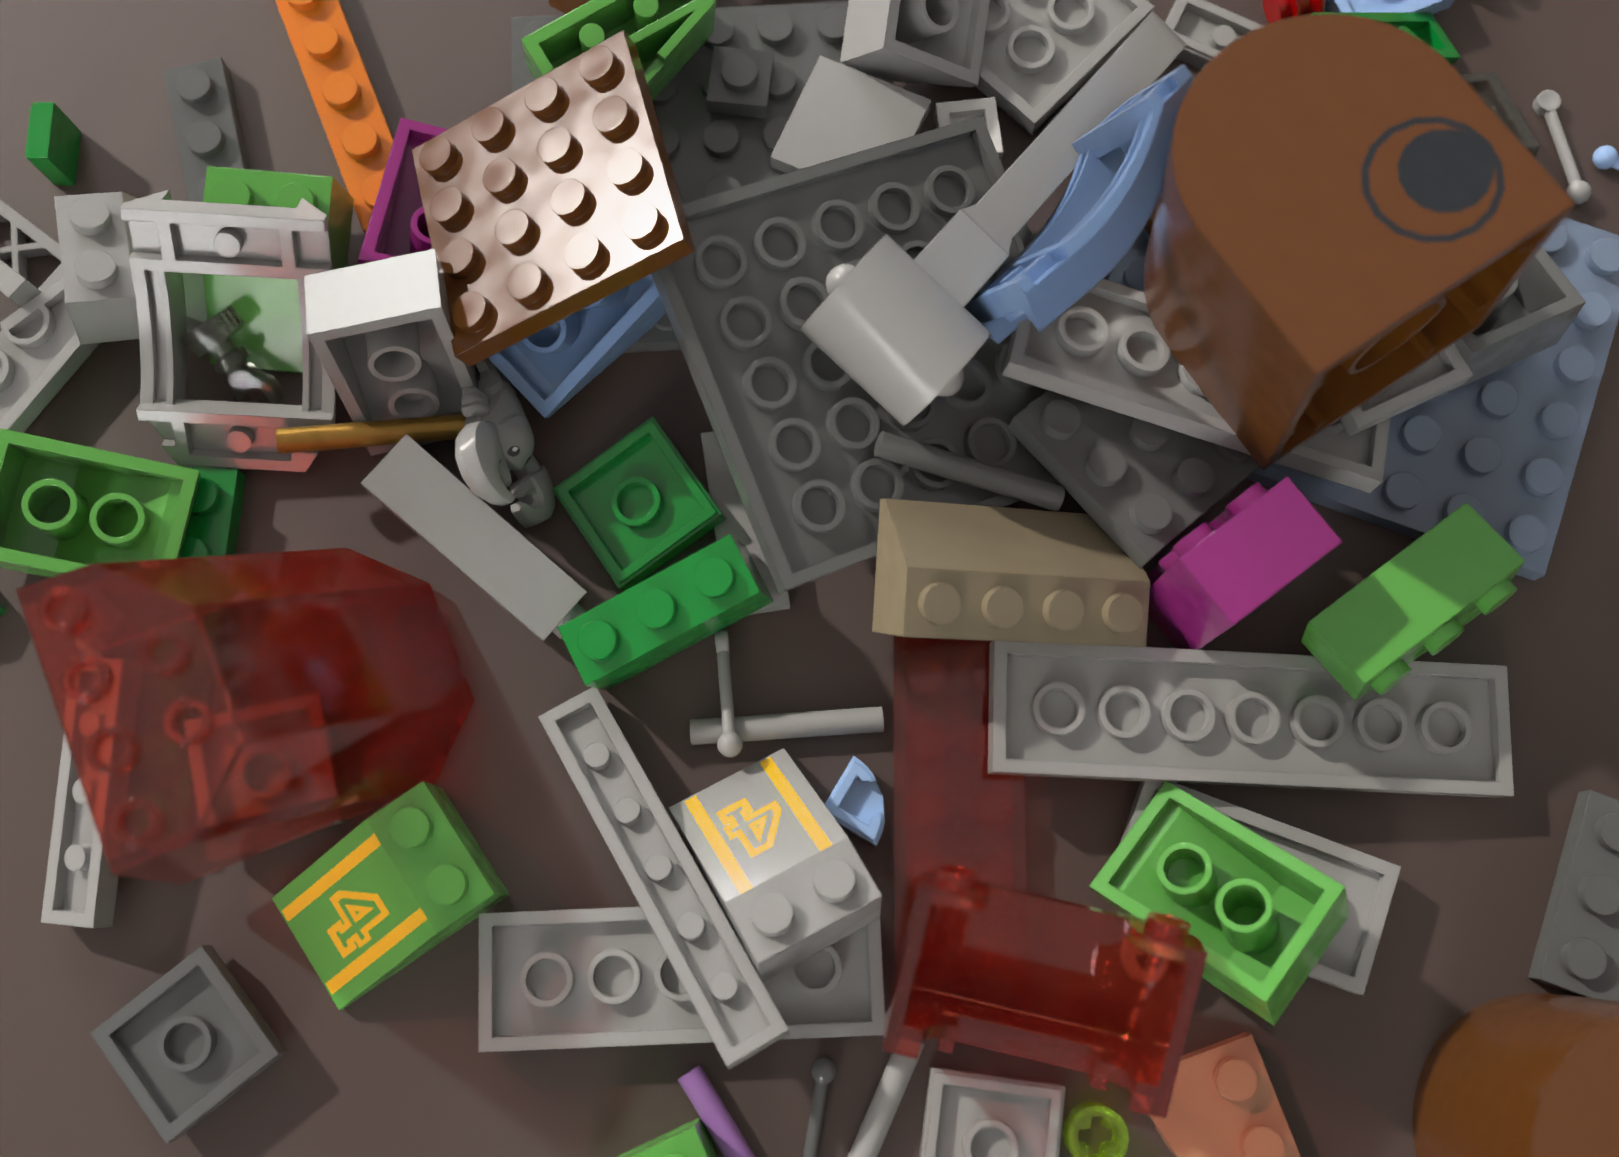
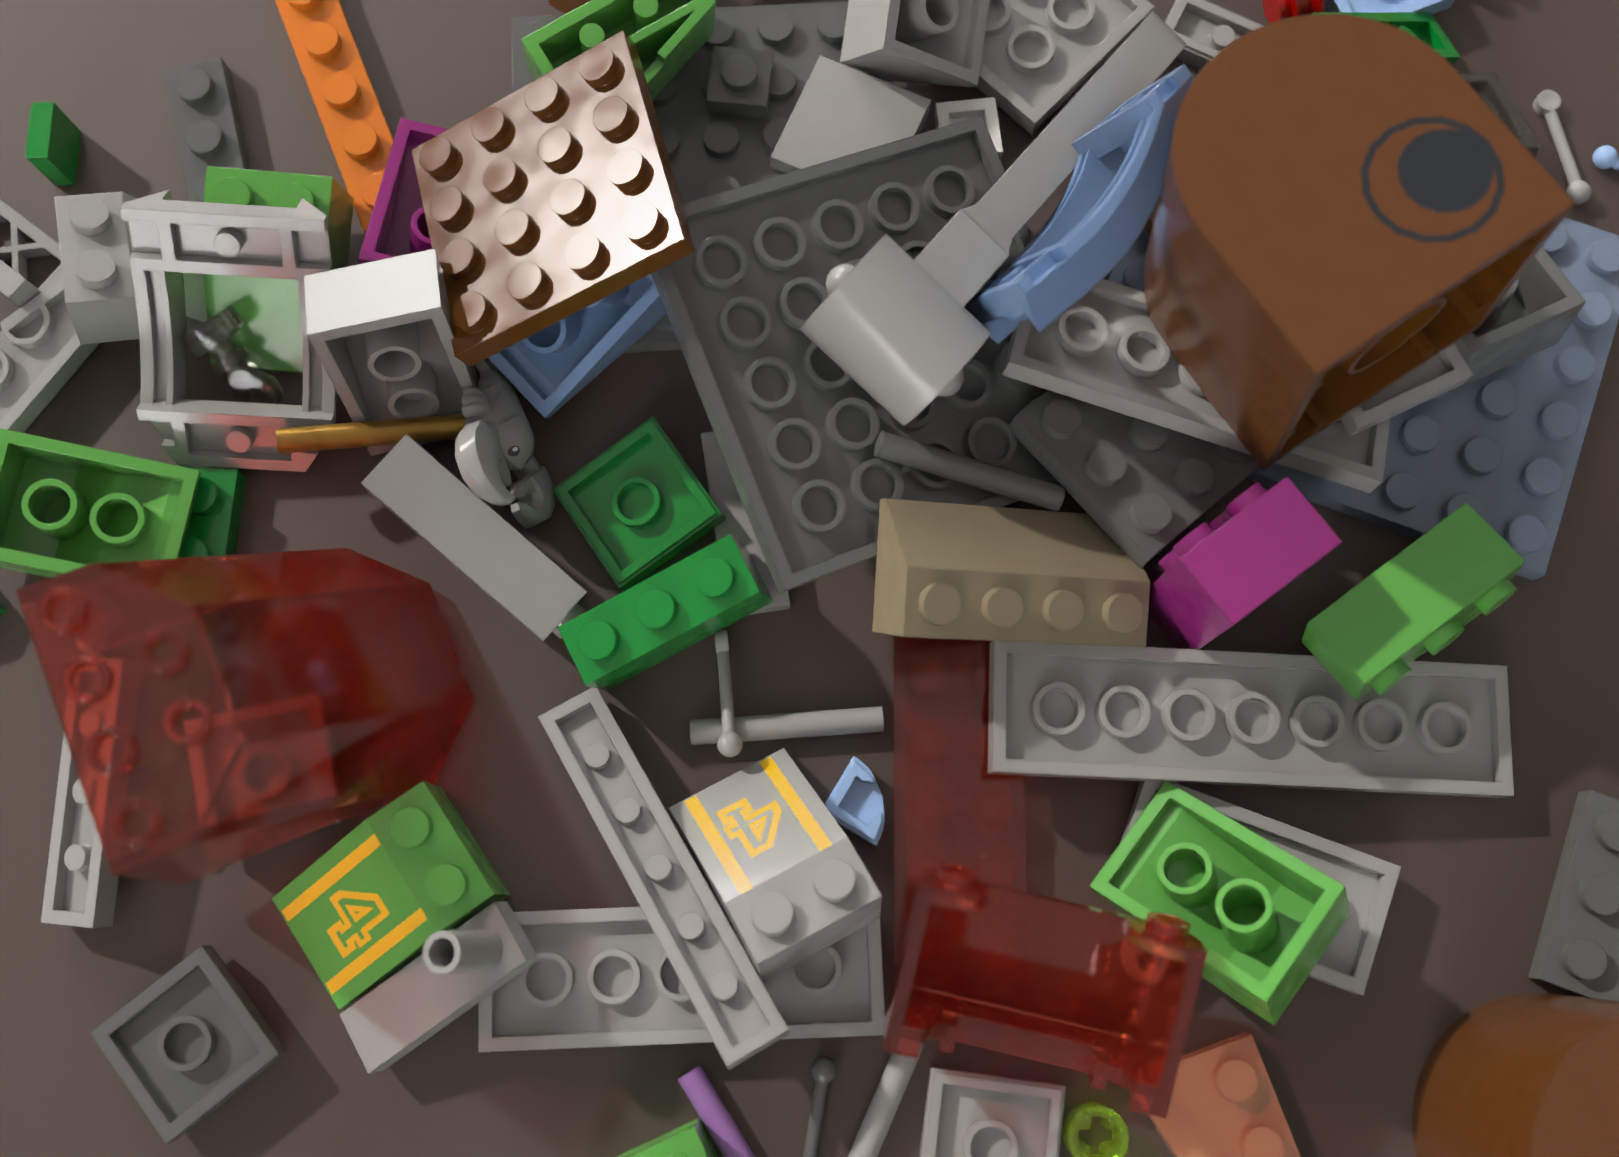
none -> light grey piece [339,902,539,1074]

